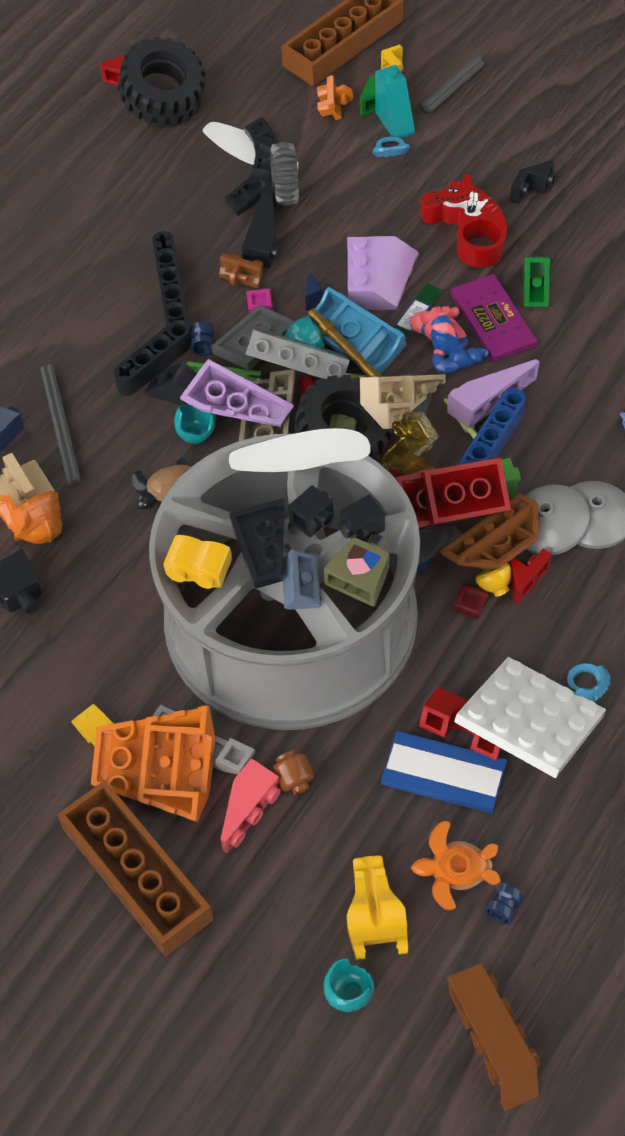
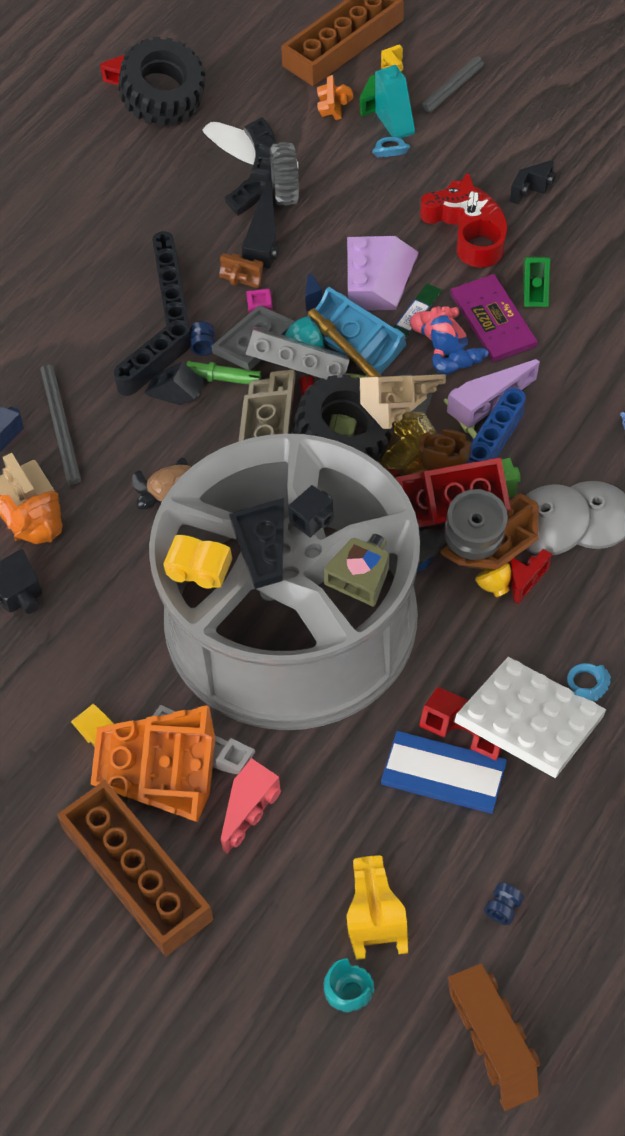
teal hair [174,404,216,444] -> none
lavender wedge [180,359,294,427] -> none
white sticker [229,428,370,472] -> none
dark orange head [272,750,315,795] -> none
sand blue slope [283,550,321,610] -> none
black brick [338,495,385,542] -> none
orange animal [411,821,501,911] -> none
dark red tile [453,584,489,619] -> none
none -> reddish brown cylinder [418,429,471,471]
none -> dark grey wheel [444,489,508,560]

